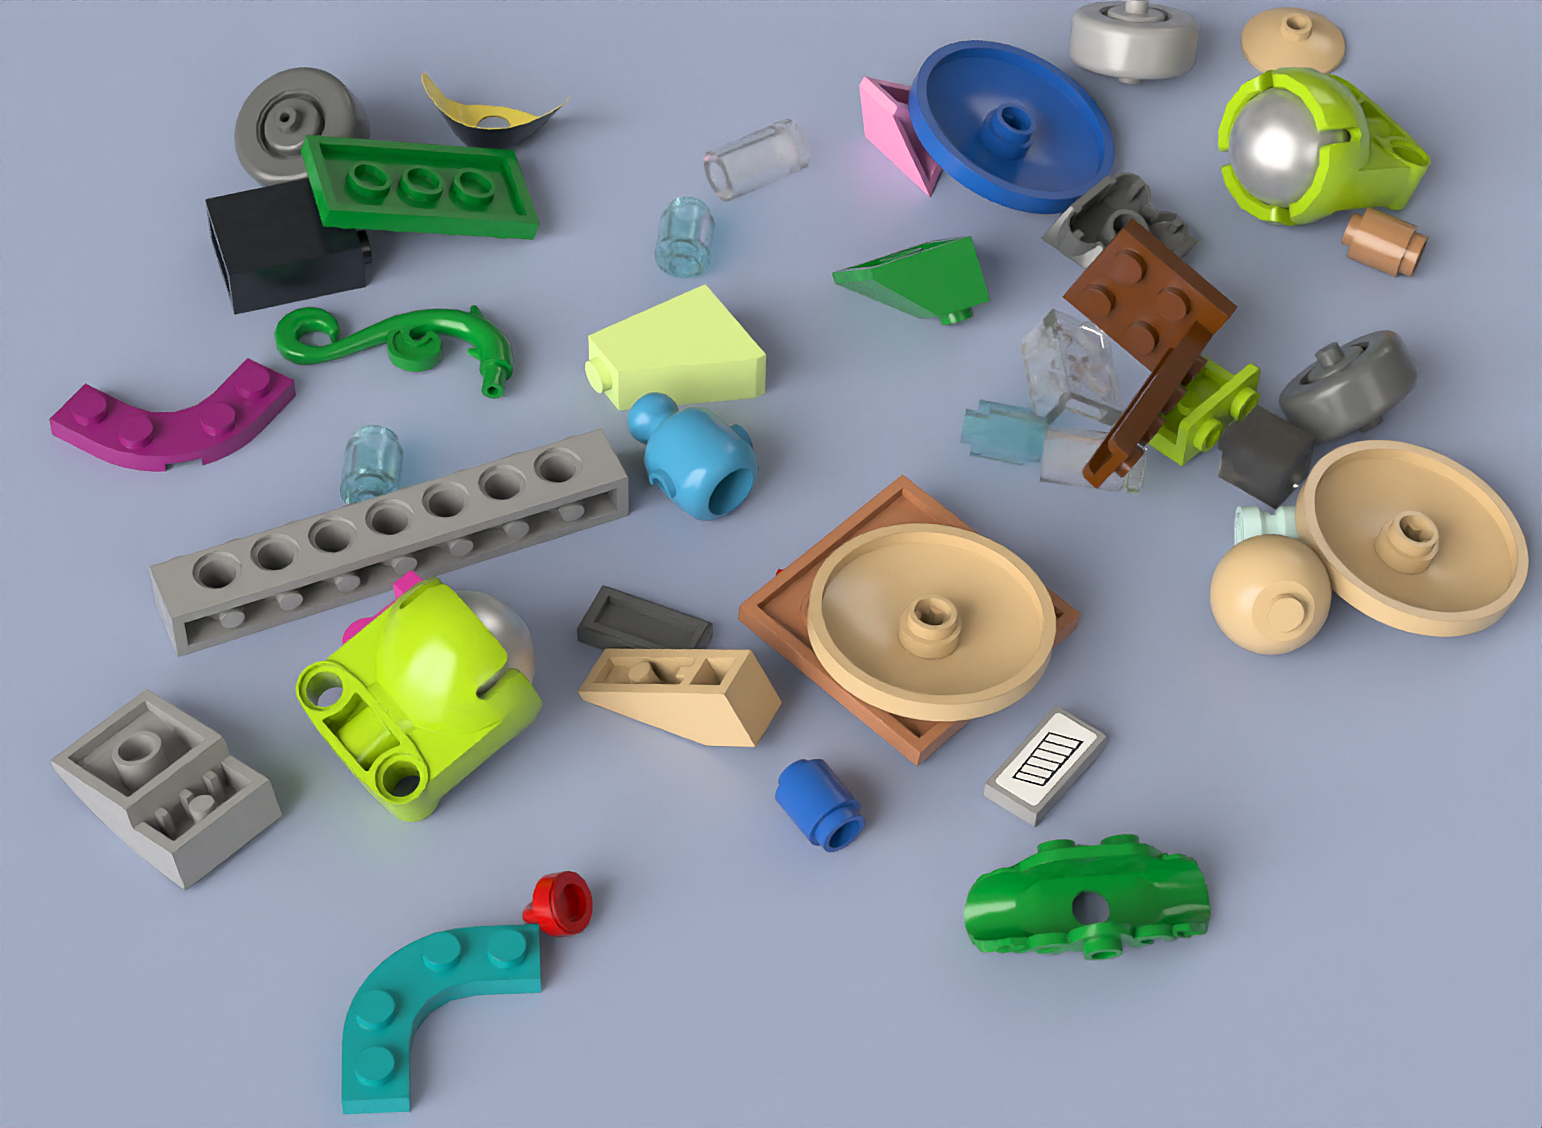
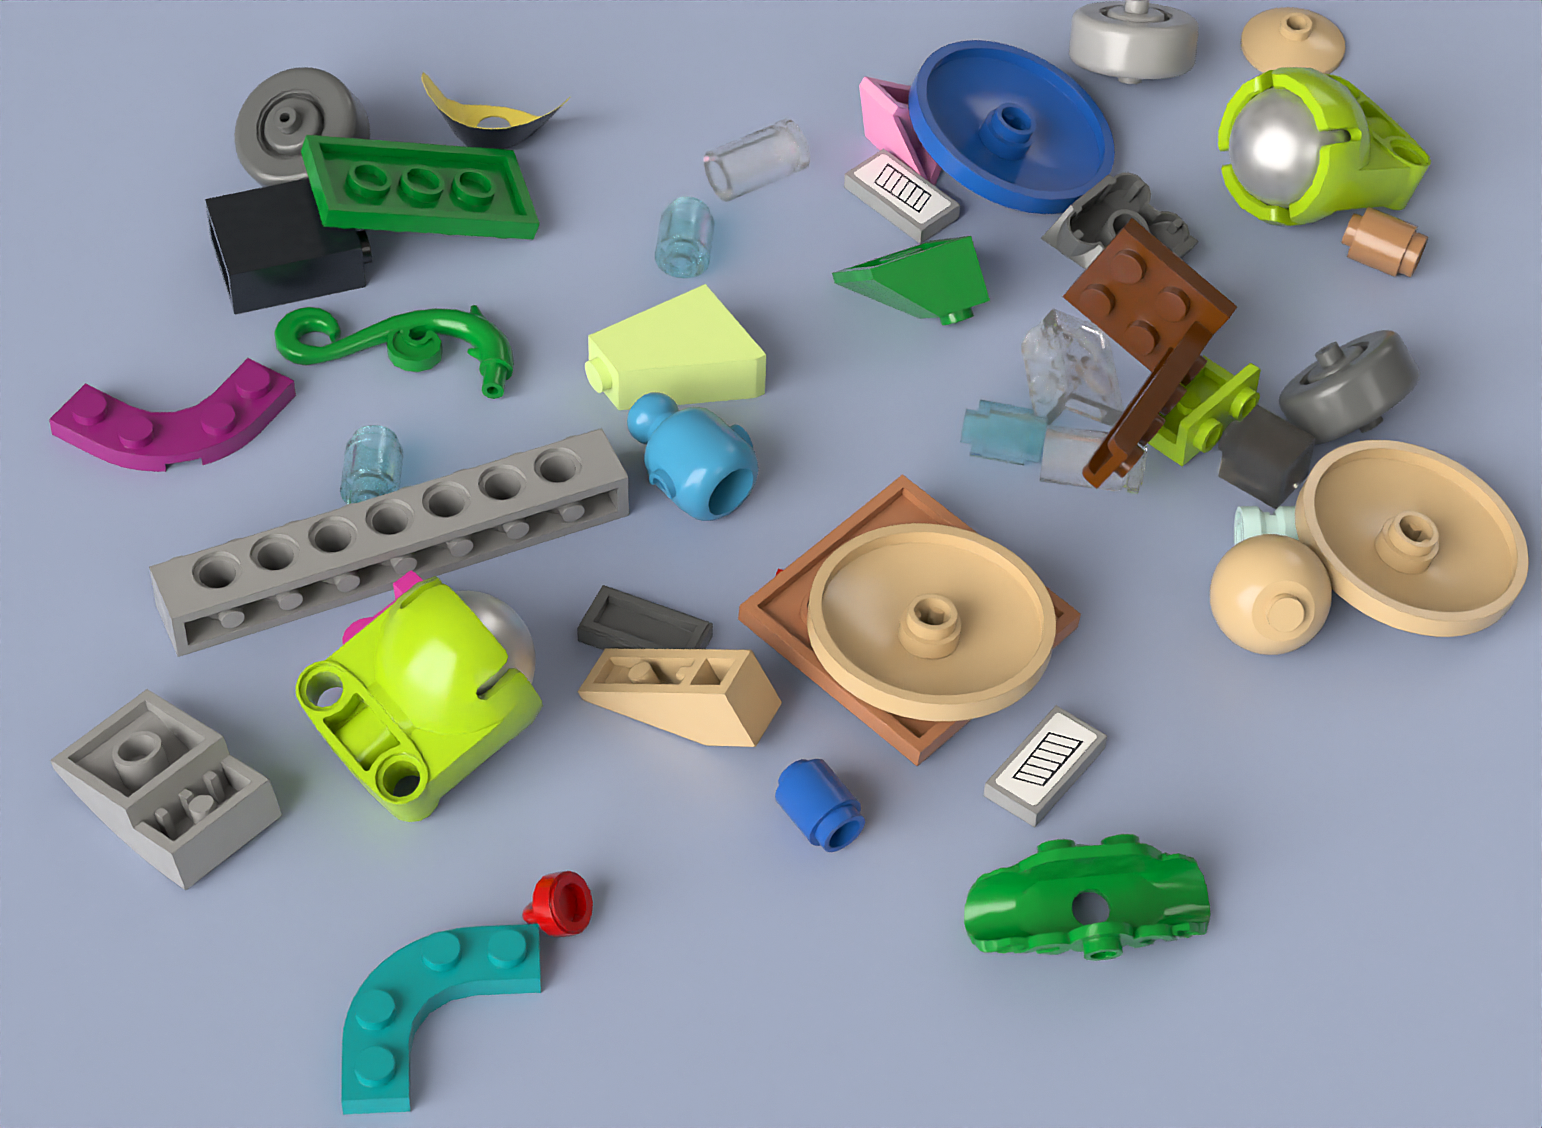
none -> tile [844,148,960,244]

